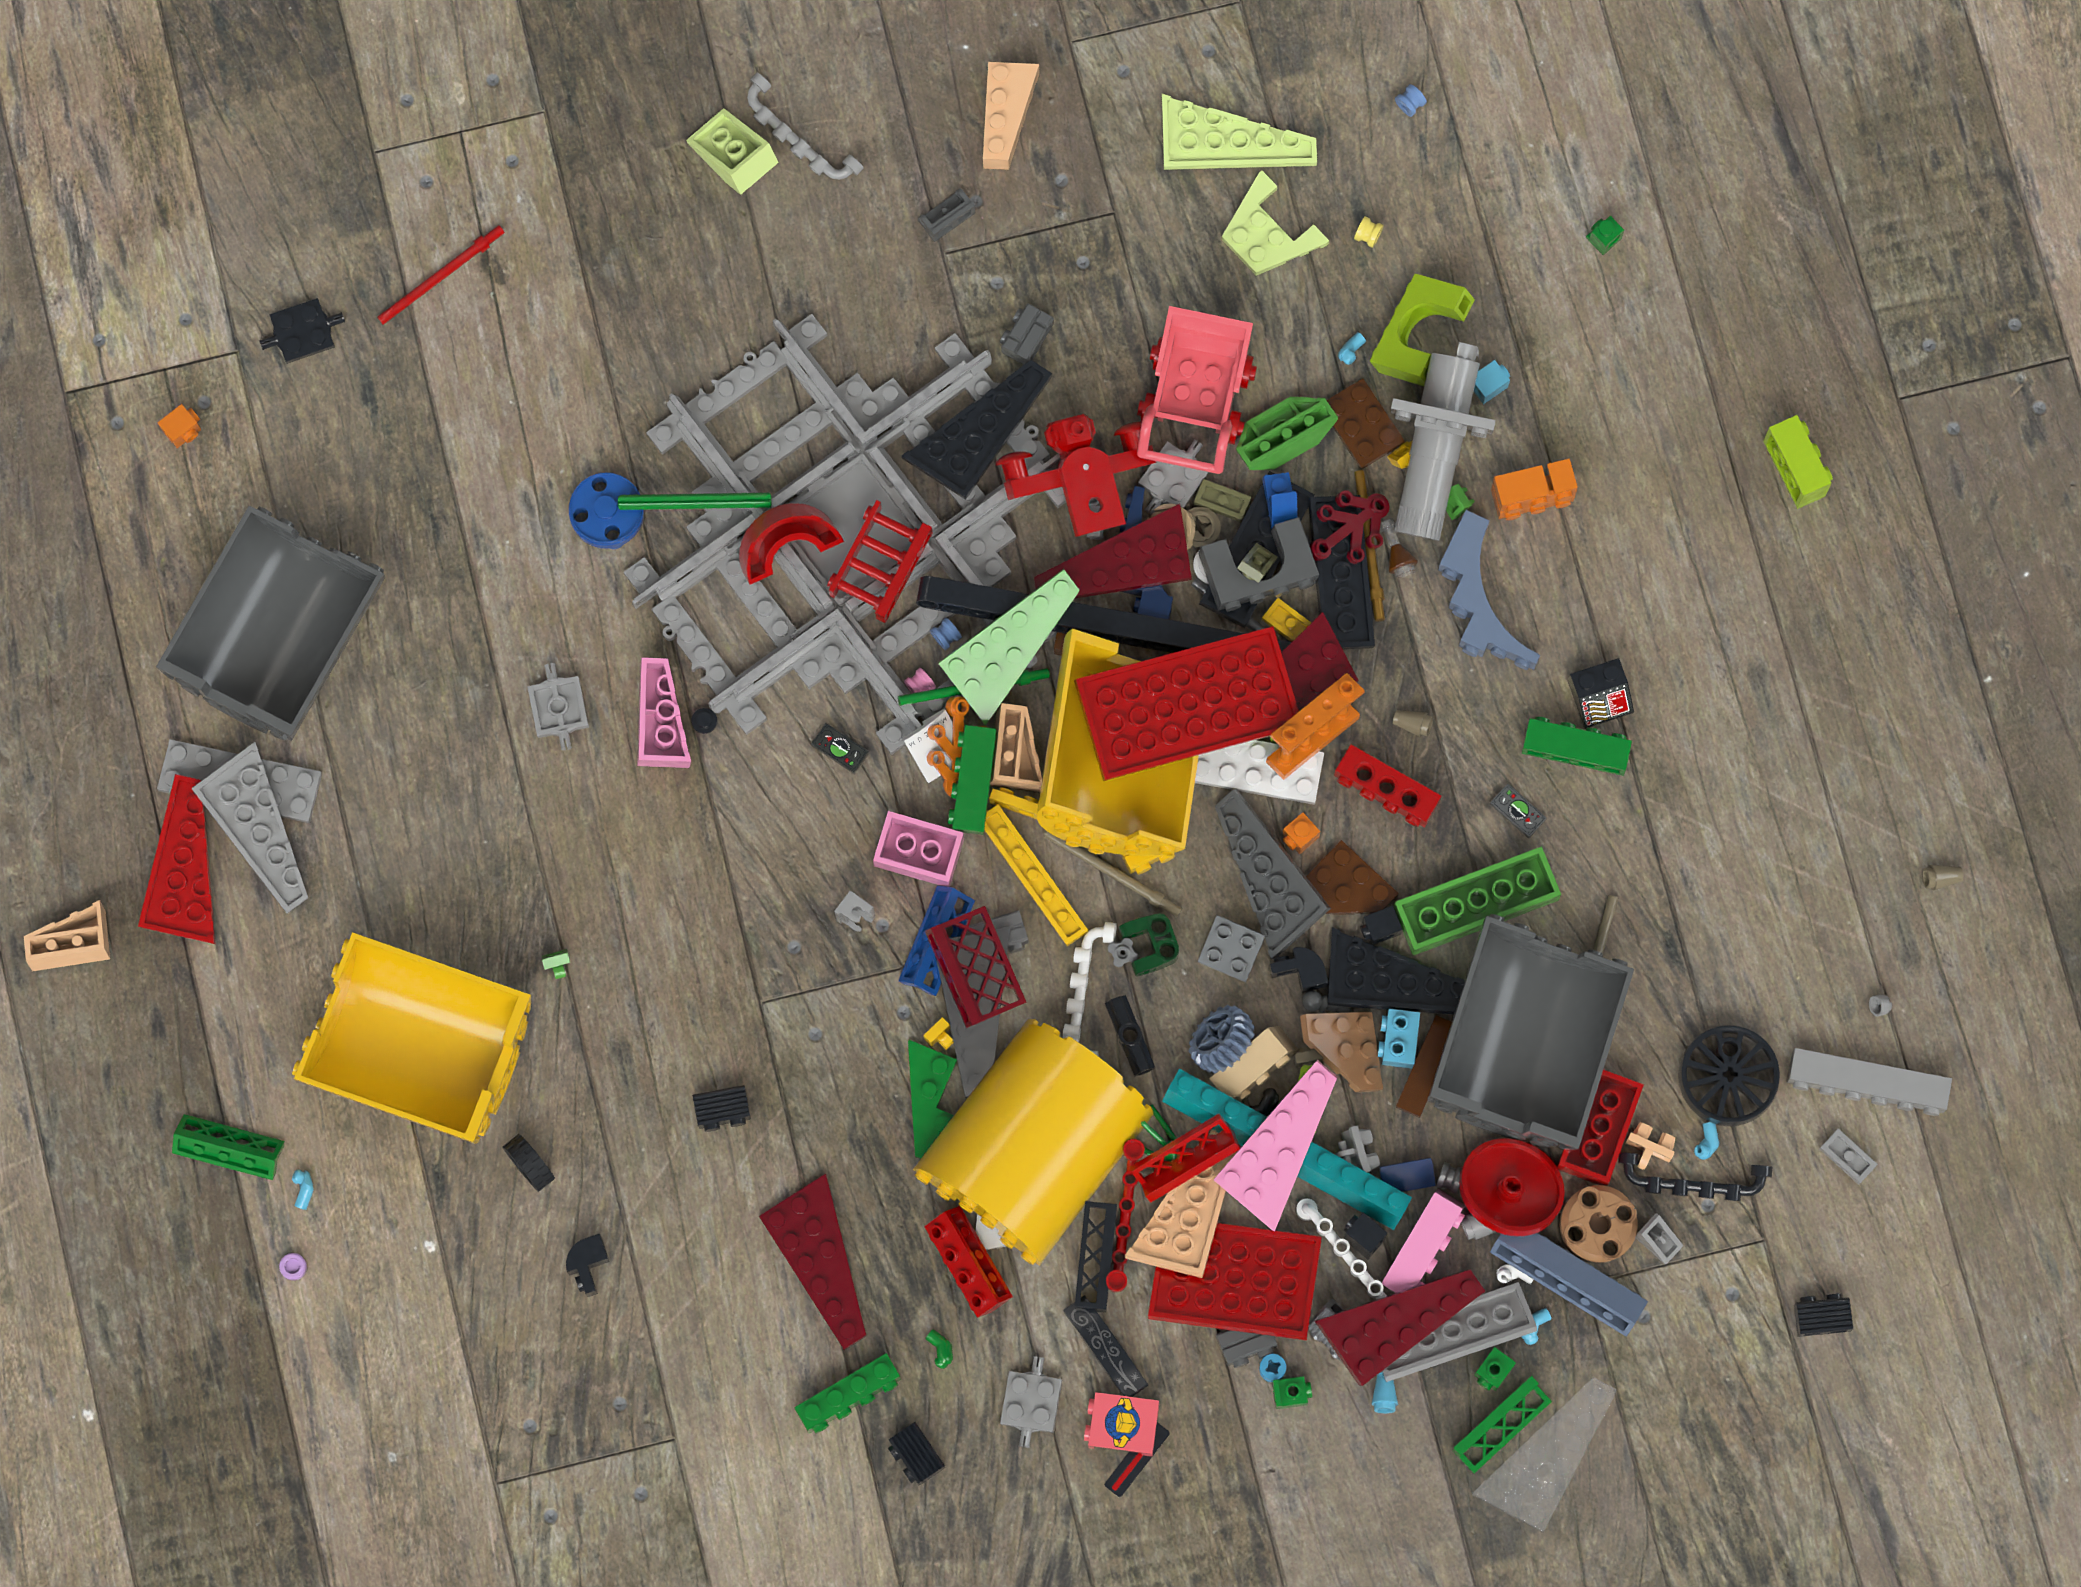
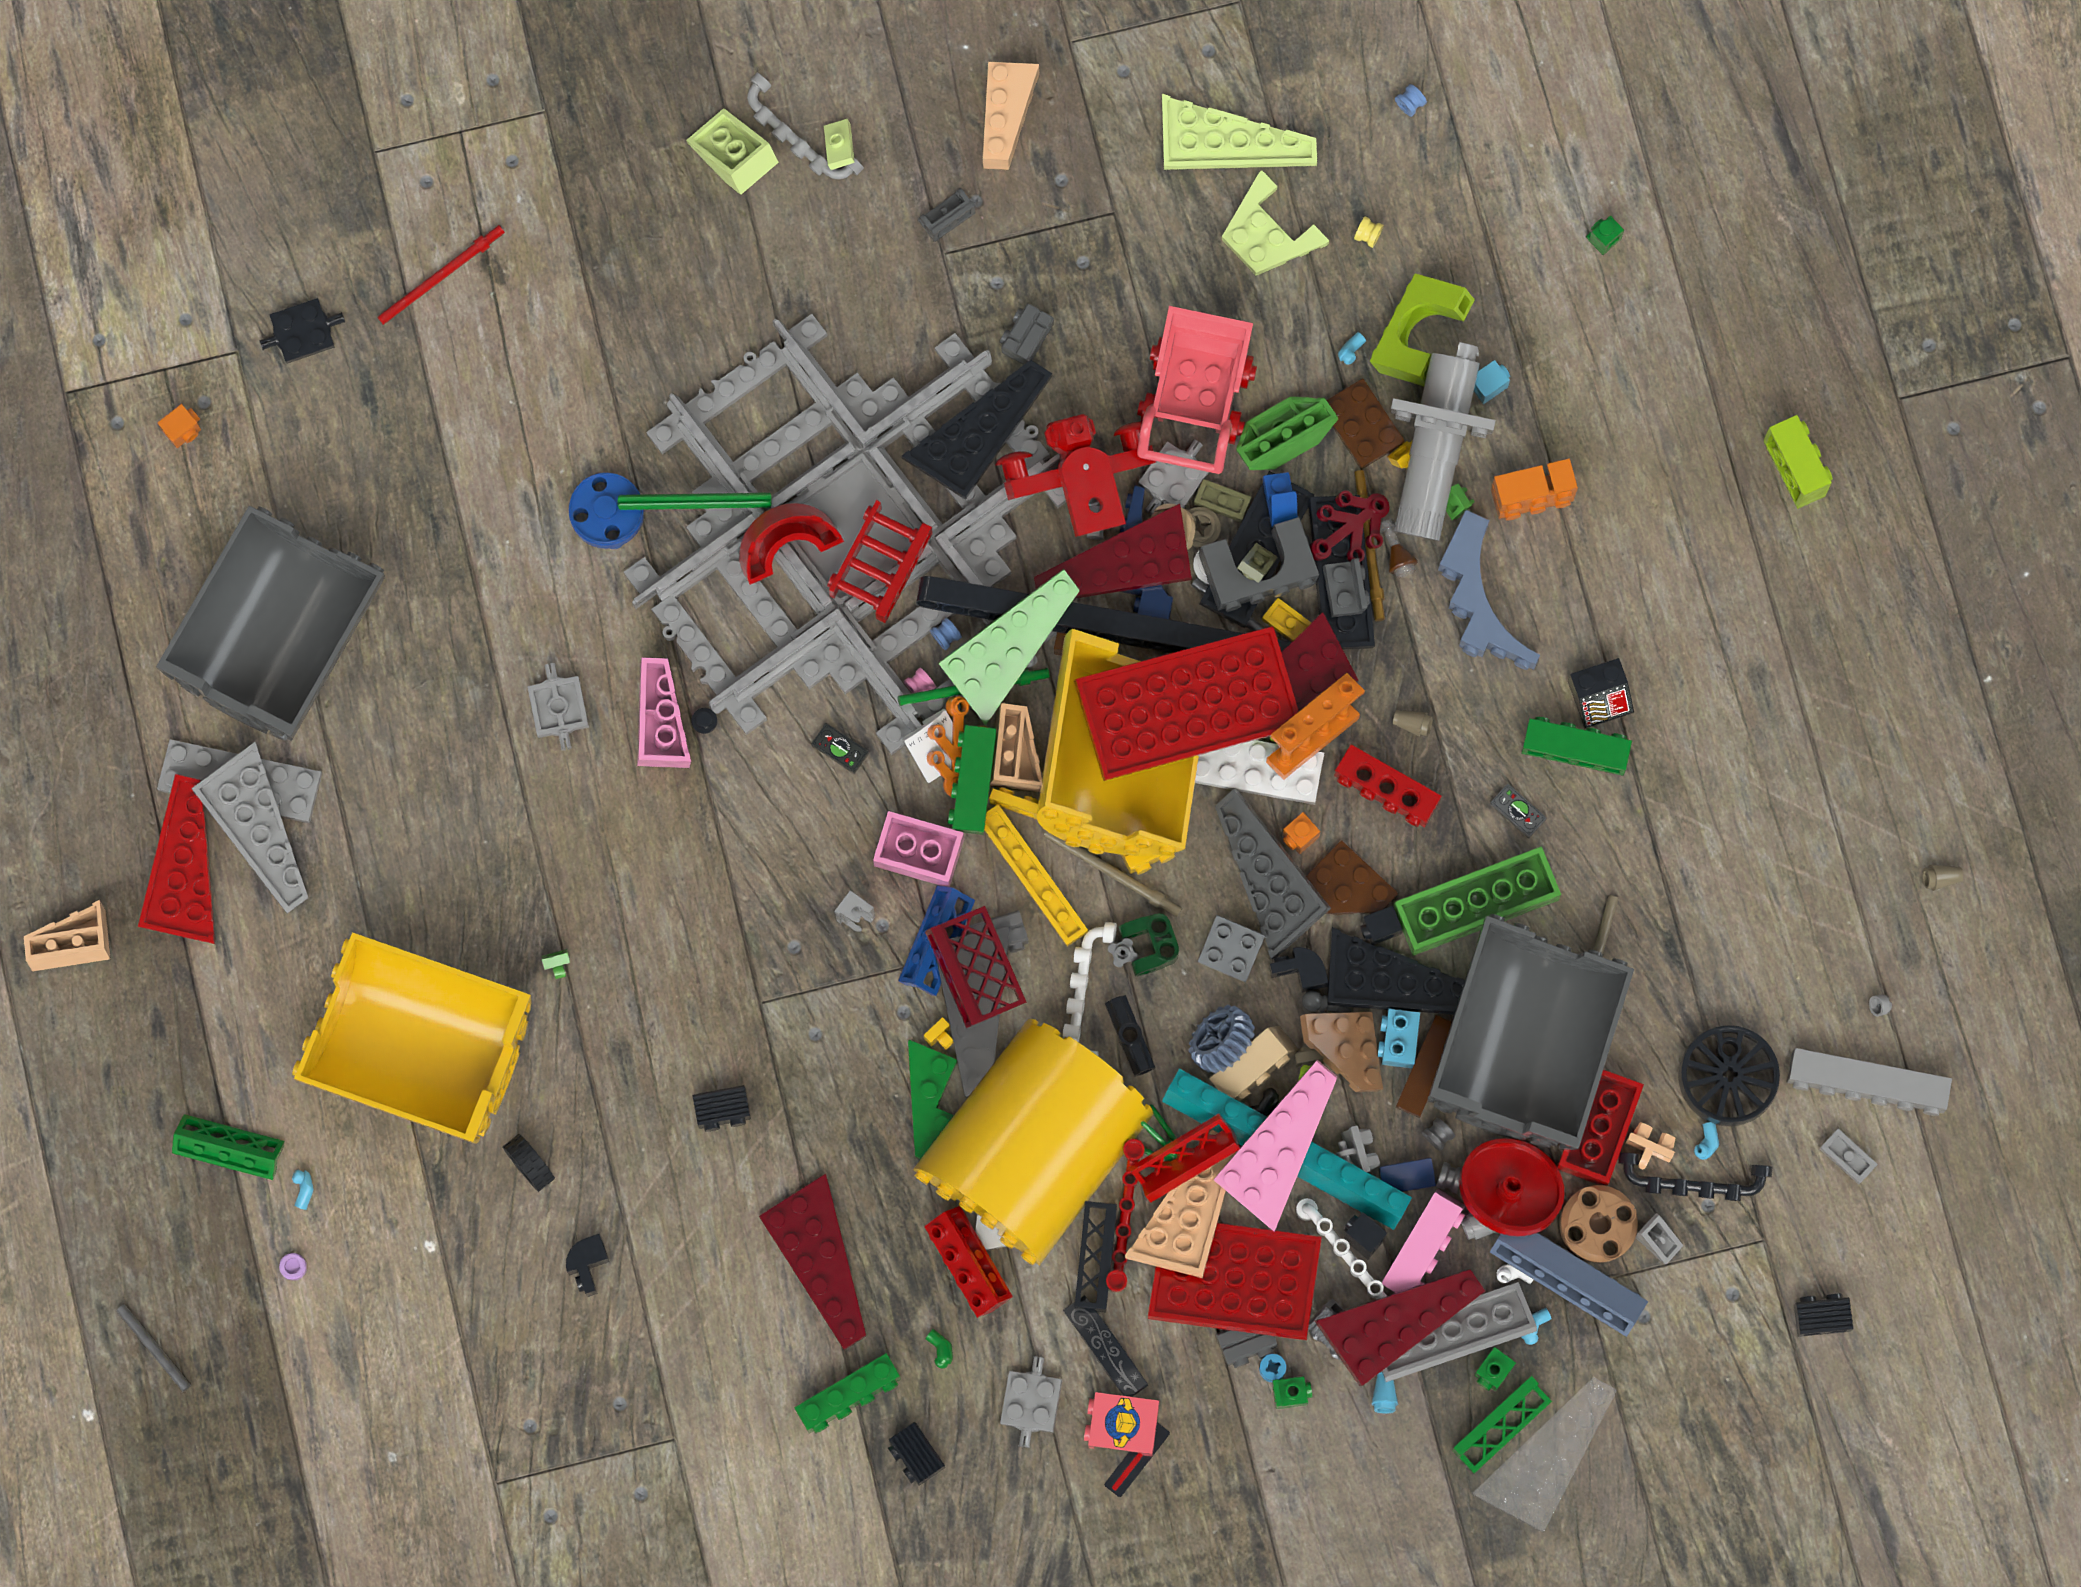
none -> flat silver bar [116,1304,191,1392]
none -> yellowish green plate [824,119,855,170]
none -> dark grey bracket [1323,558,1369,617]
none -> flat silver wheel [1422,1118,1455,1151]

